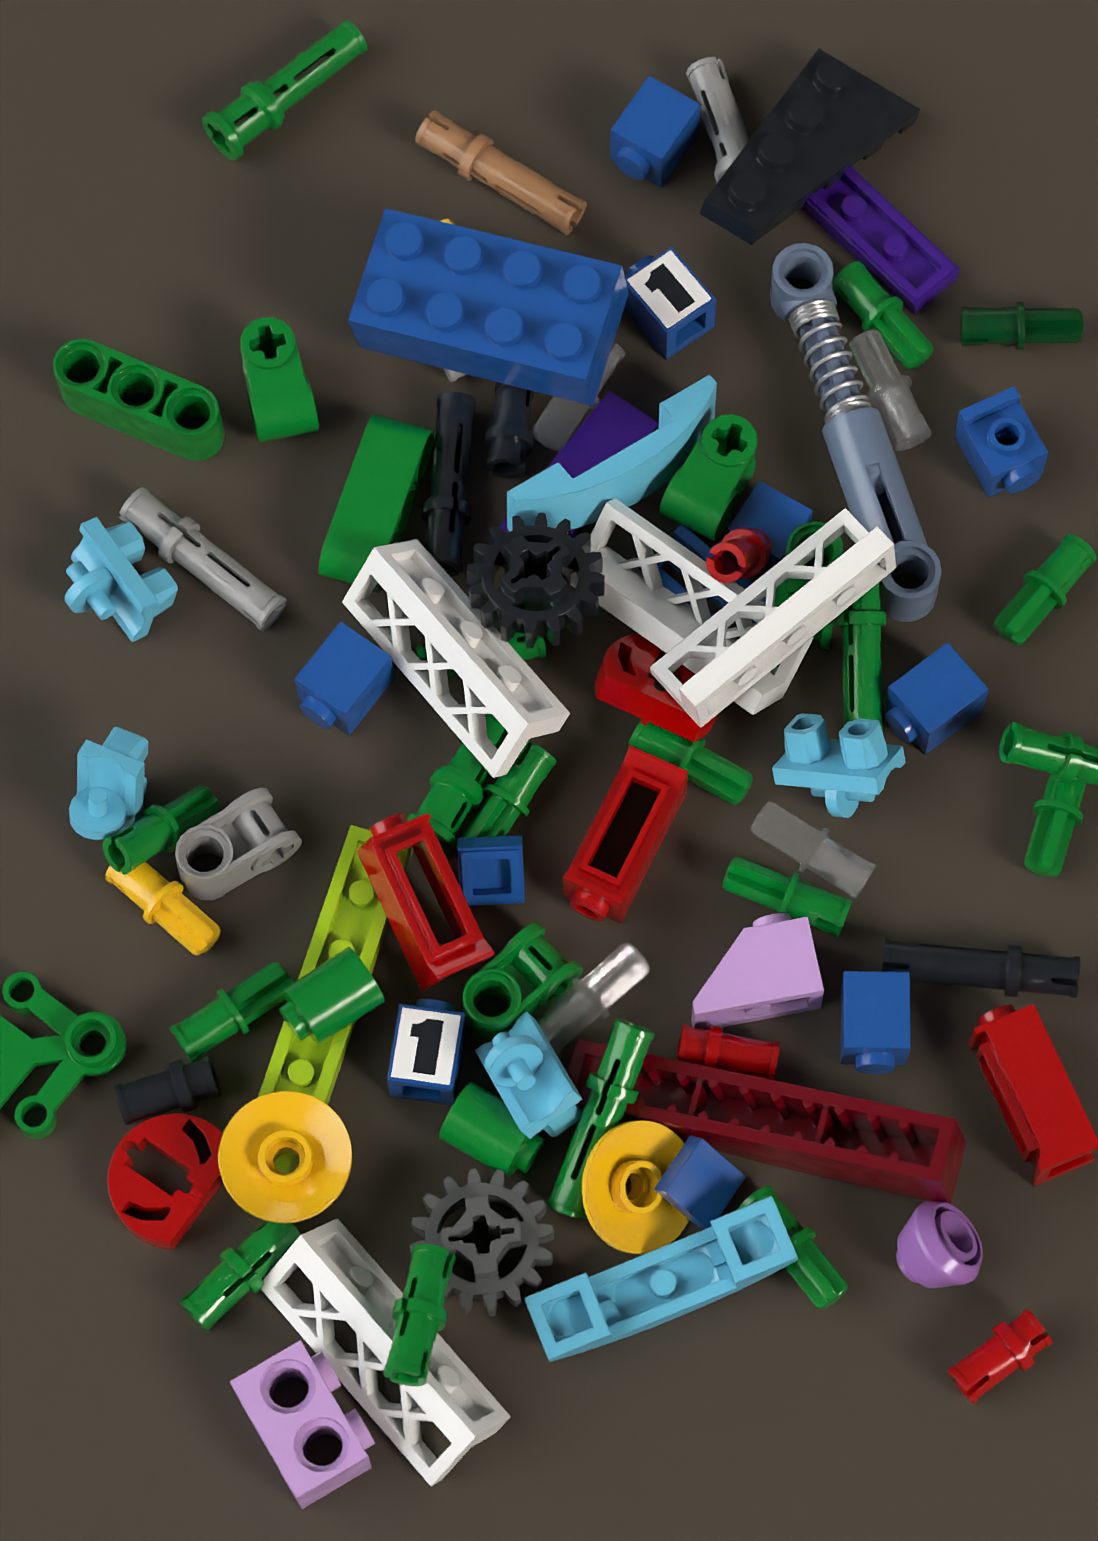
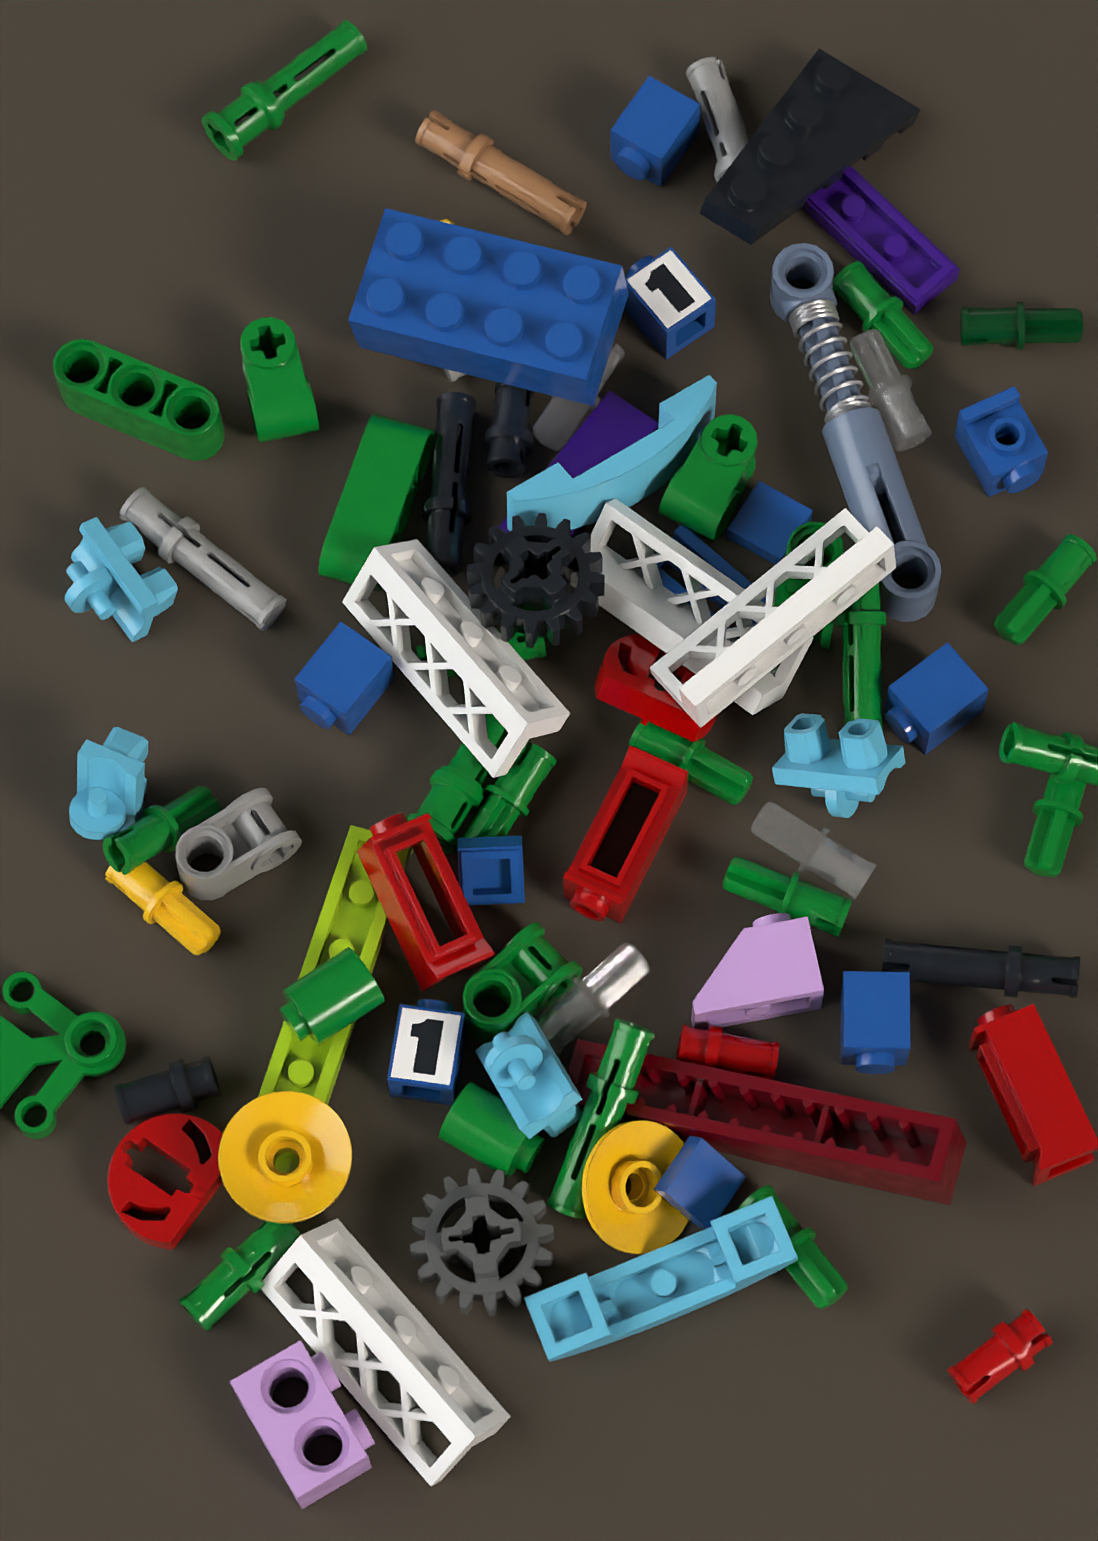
green axle [169,962,294,1063] -> none
green pin [383,1244,455,1387] -> none
red pin [706,527,773,583] -> none
medium lavender cone [896,1200,983,1289] -> none

